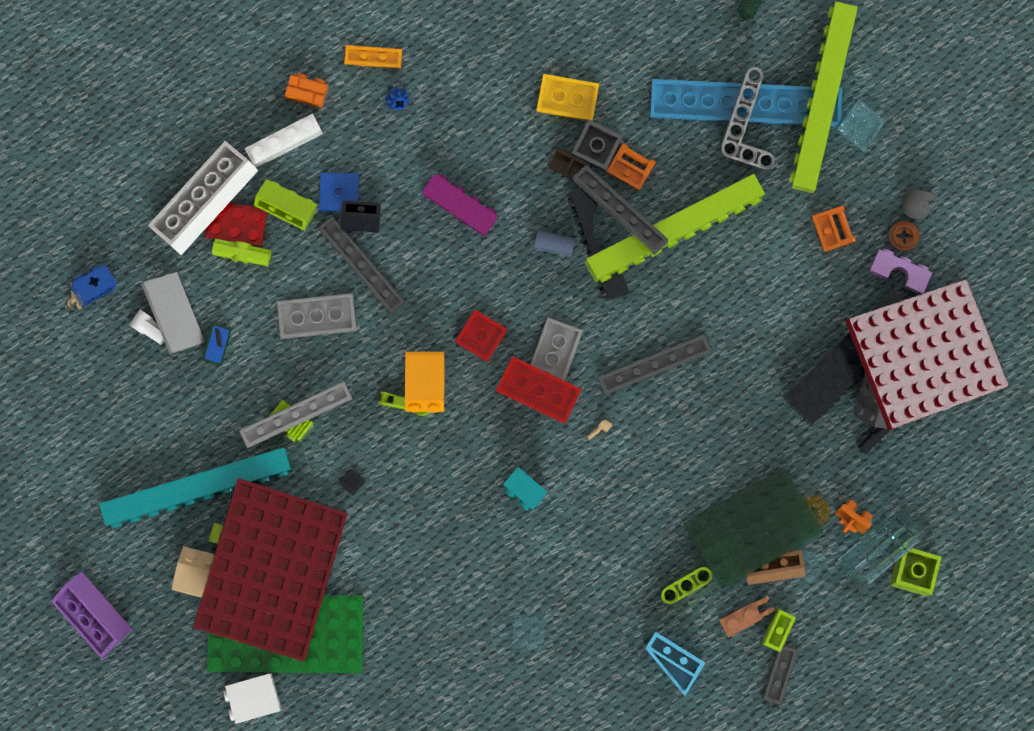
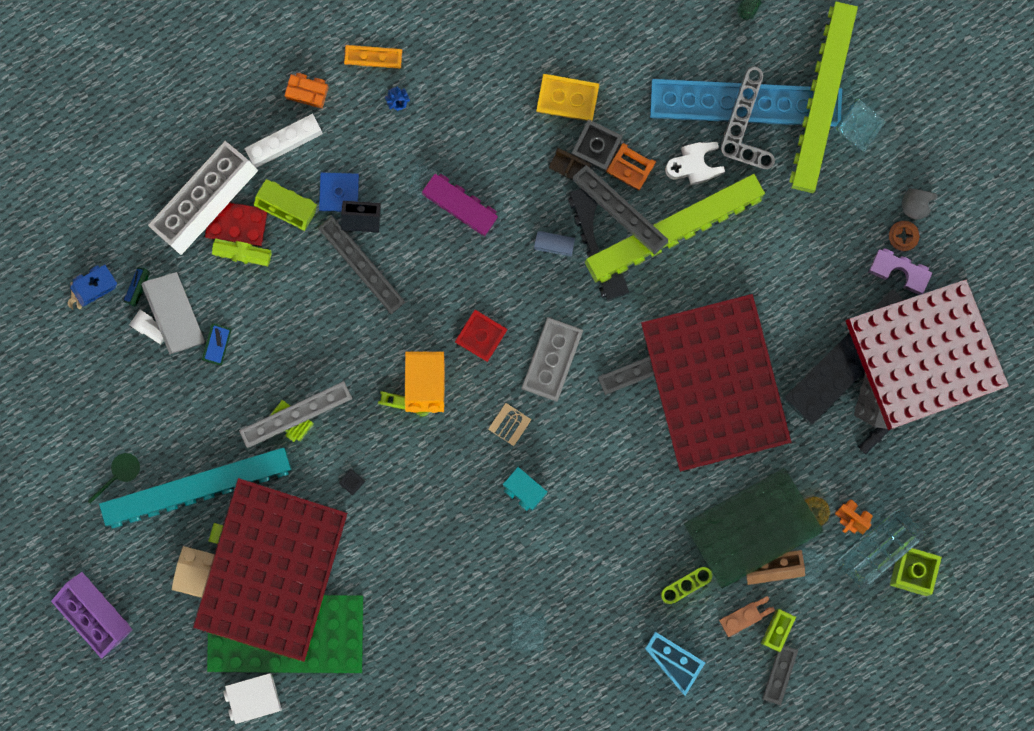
light grey tile [277,293,357,339] -> none
red plate [496,356,582,424] -> none
tan hand [587,420,612,440] -> none
orange plate [812,206,857,253] -> none
none -> dark green piece [88,453,140,503]
none -> slope [123,267,150,307]
none -> piece [488,402,532,447]
none -> dark red plate [641,294,792,472]
none -> white piece [665,142,725,185]

